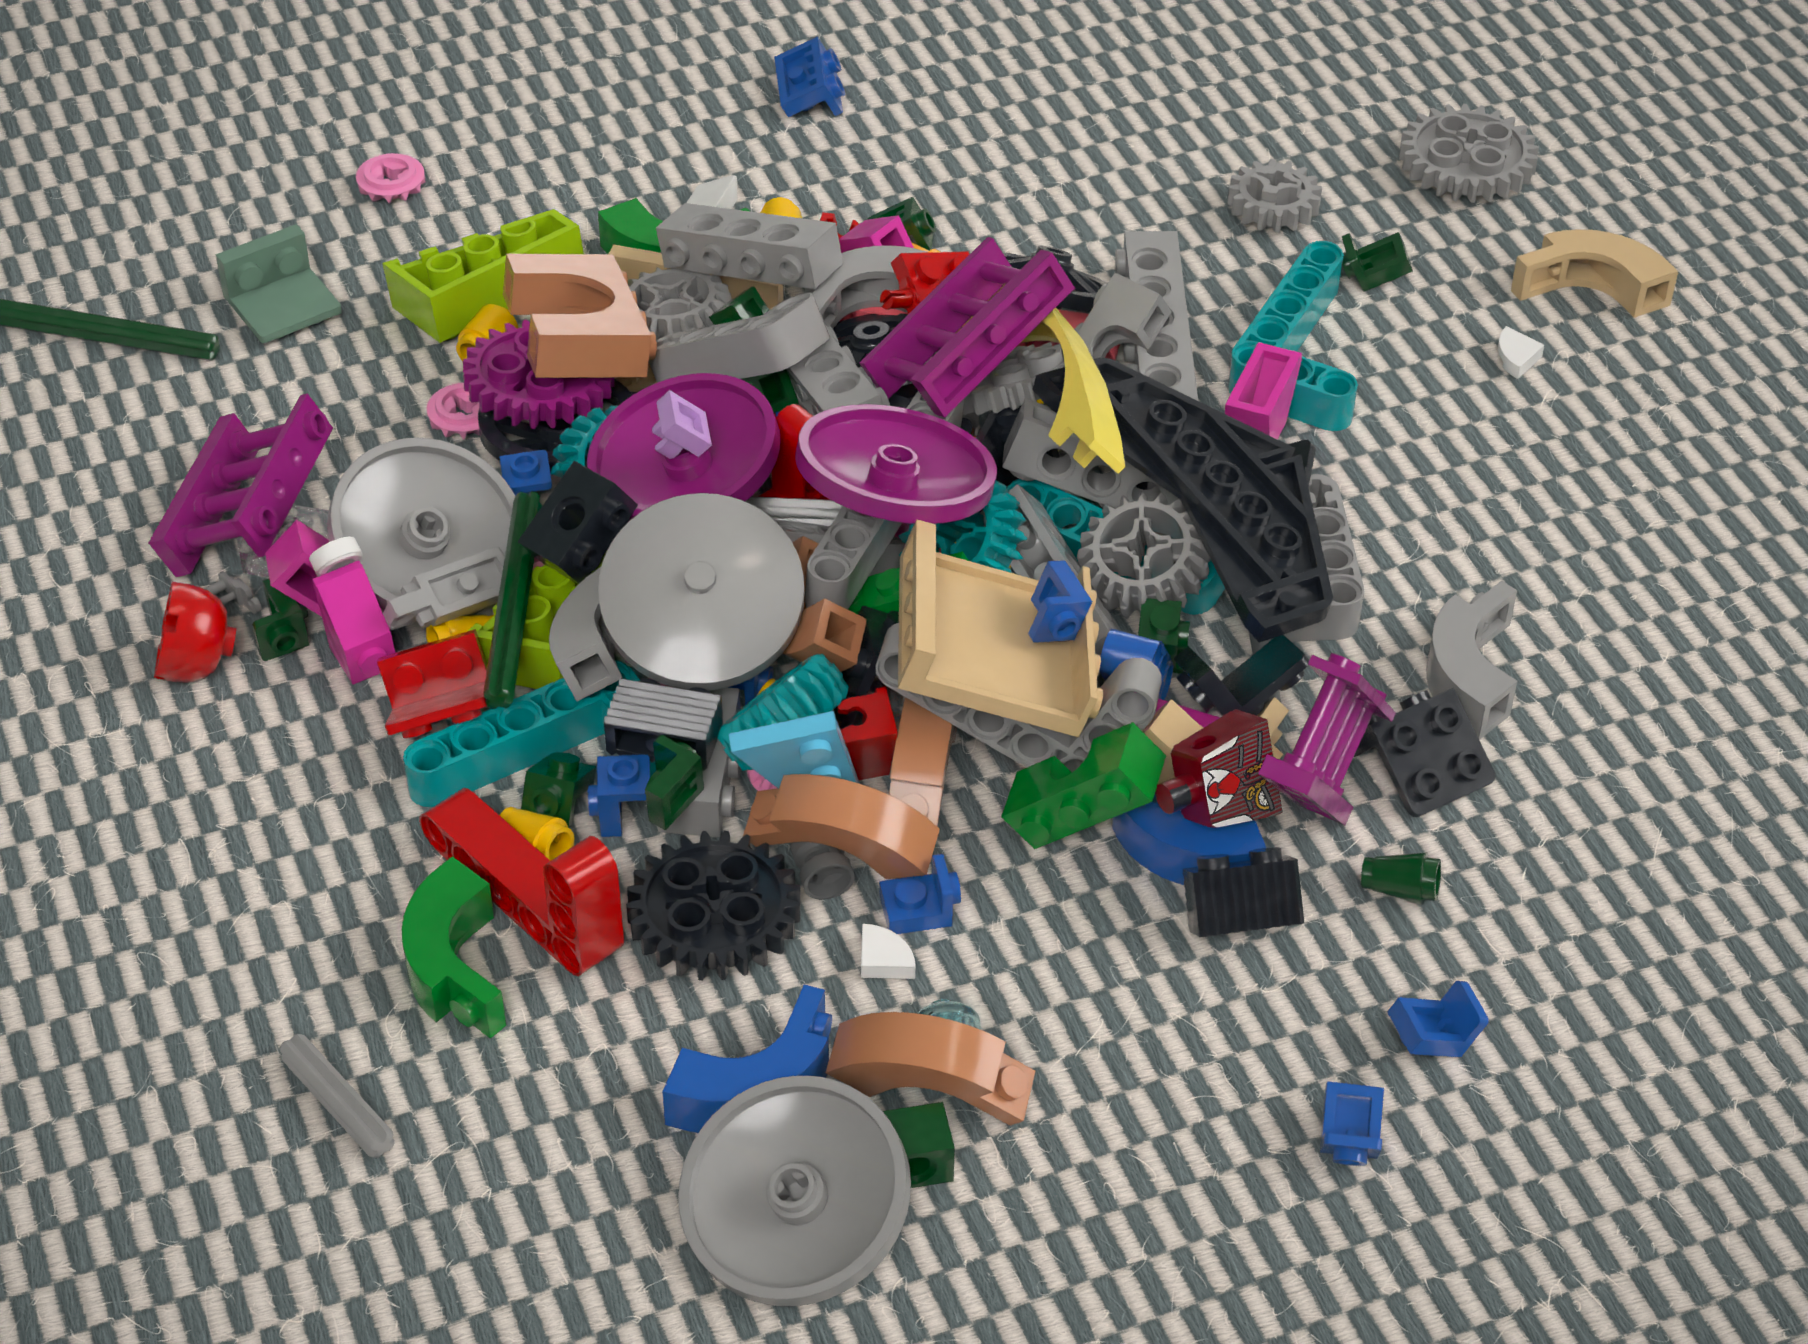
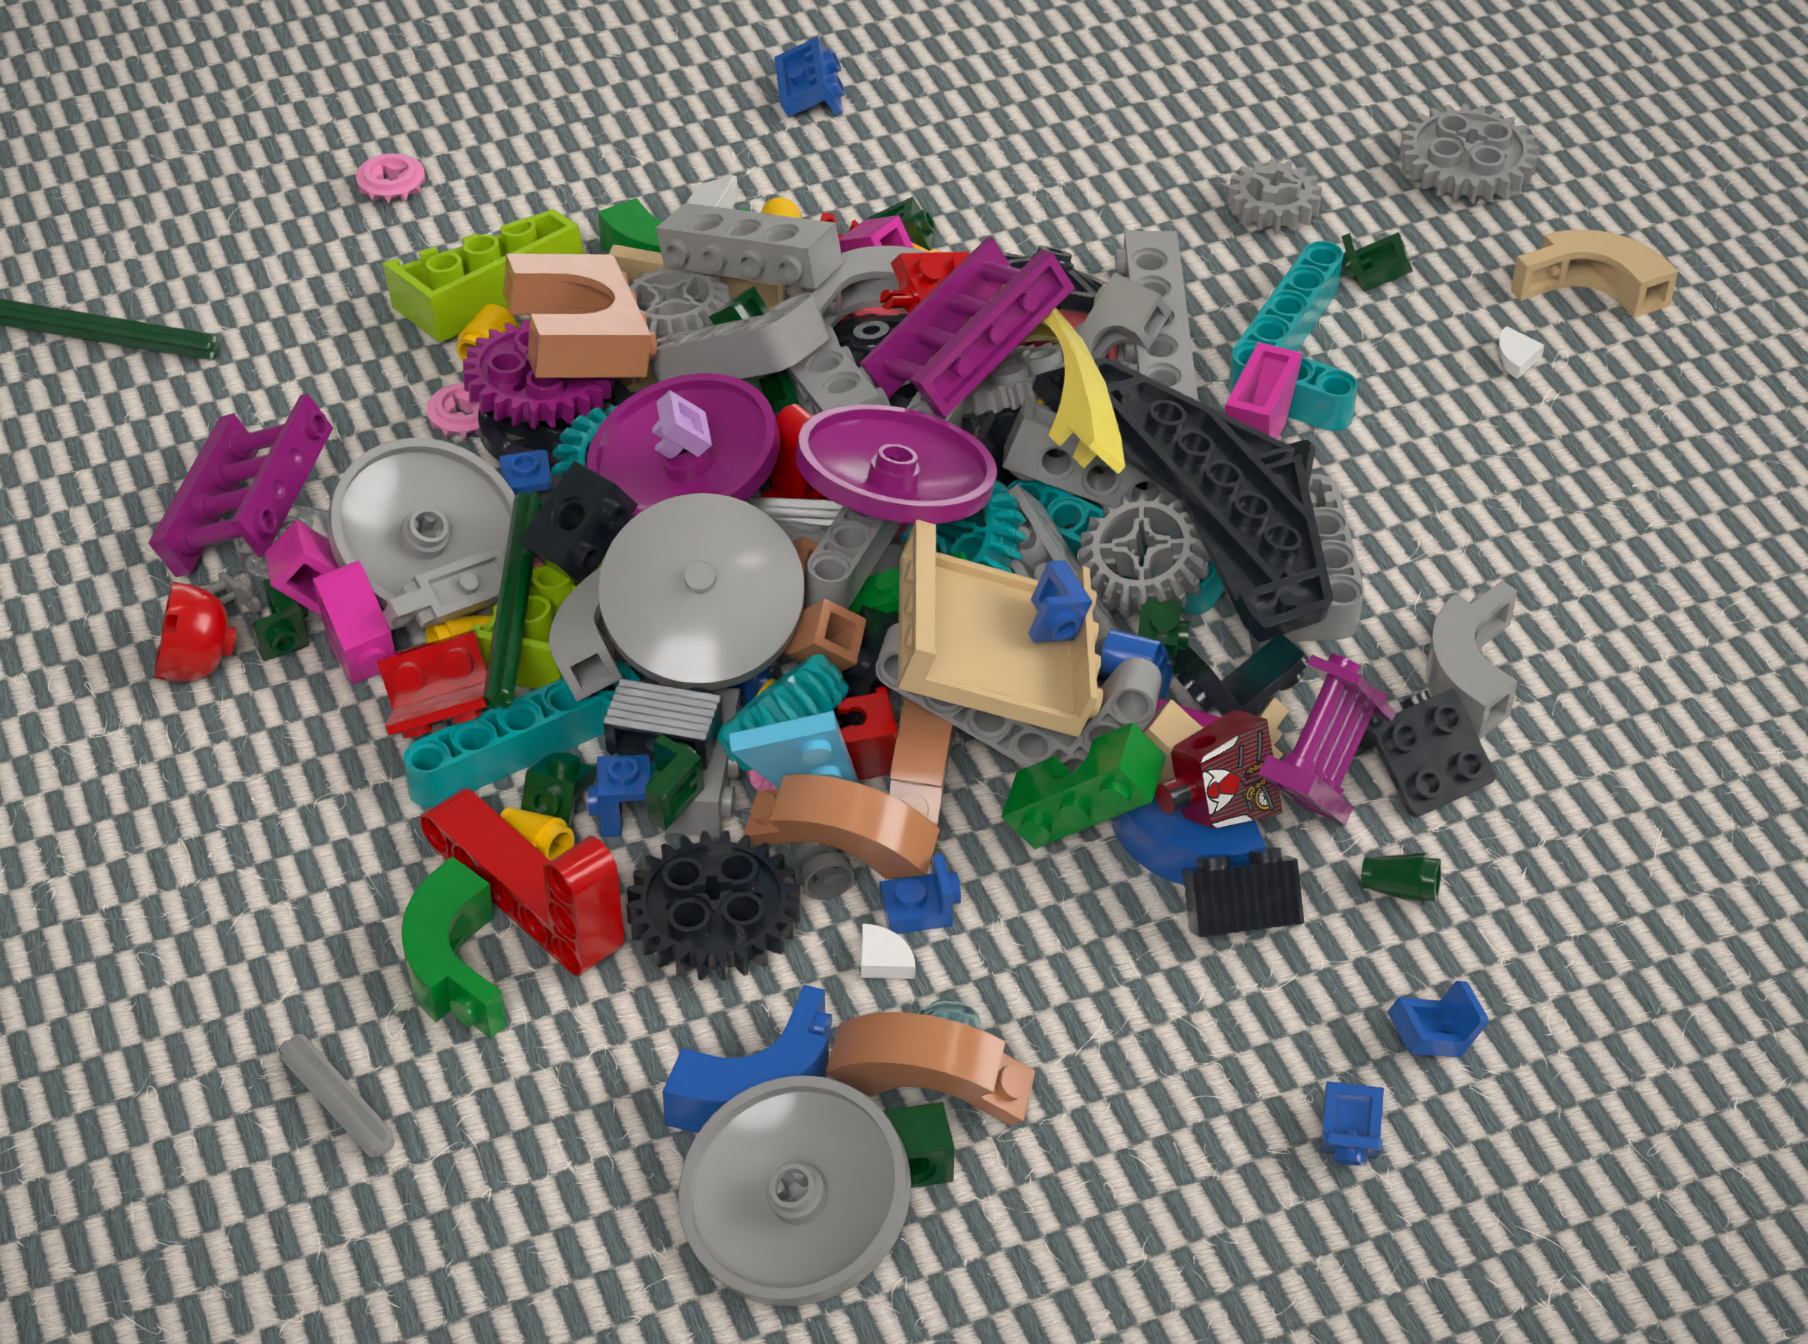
sand green bracket [215,224,342,343] -> none
white tile [309,536,363,576] -> none

